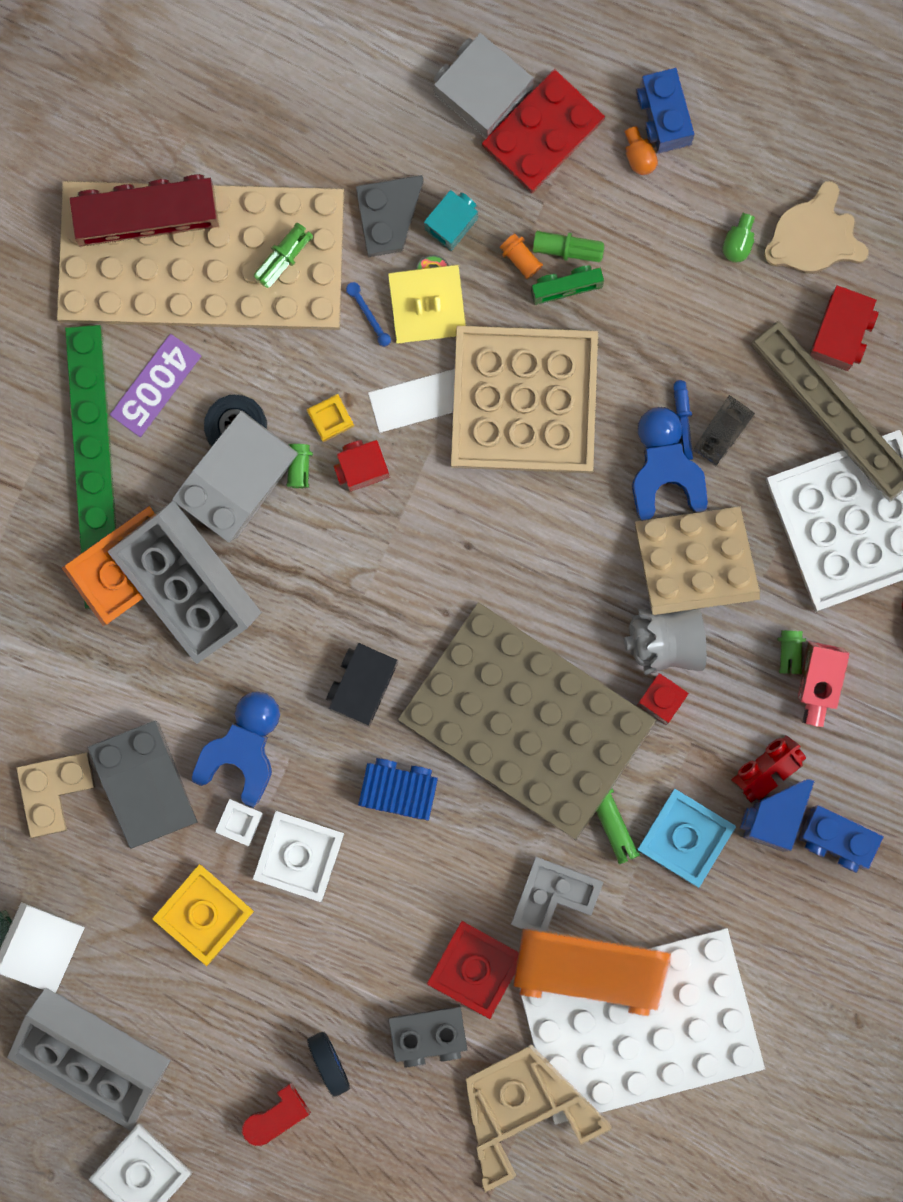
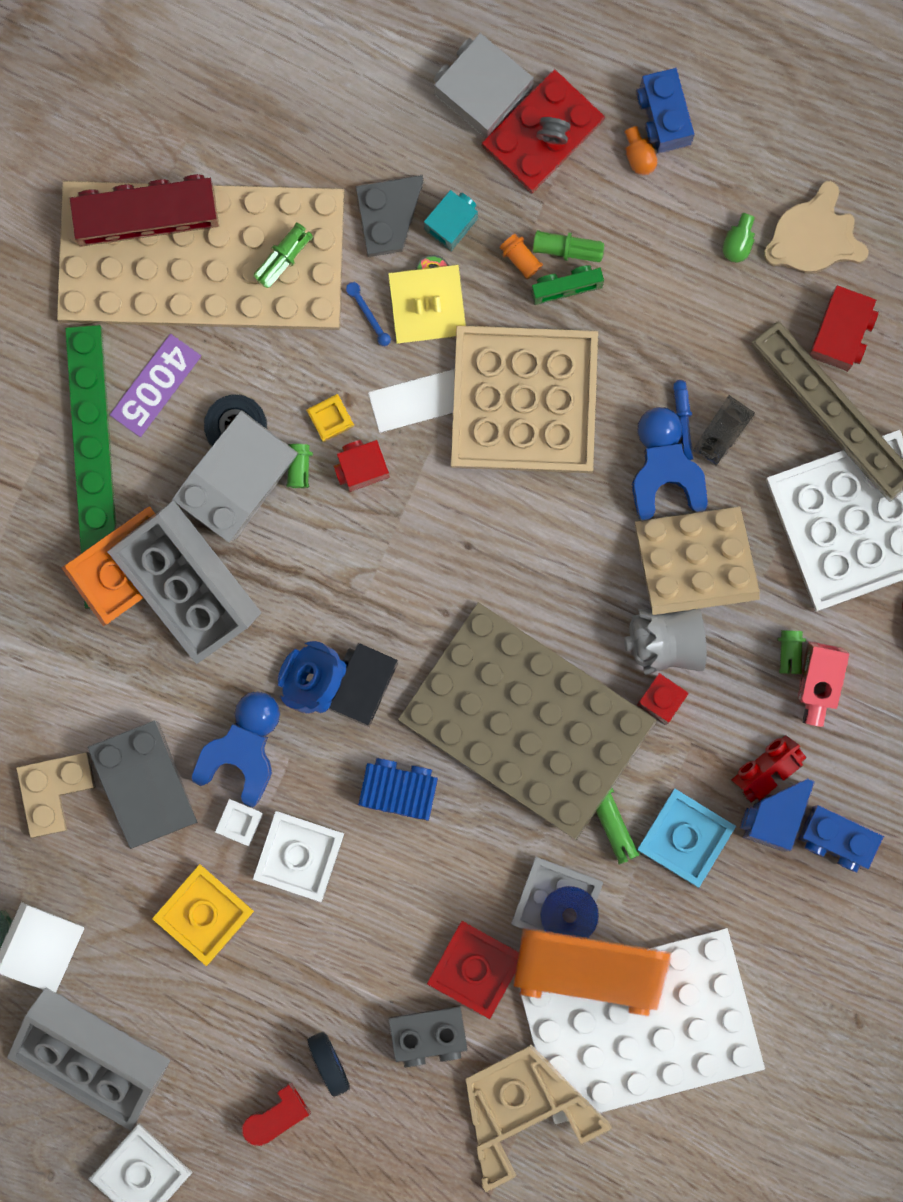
none -> blue plate [278,641,346,714]
none -> dark grey bush [536,117,571,144]
none -> clear blue piece [540,886,599,939]

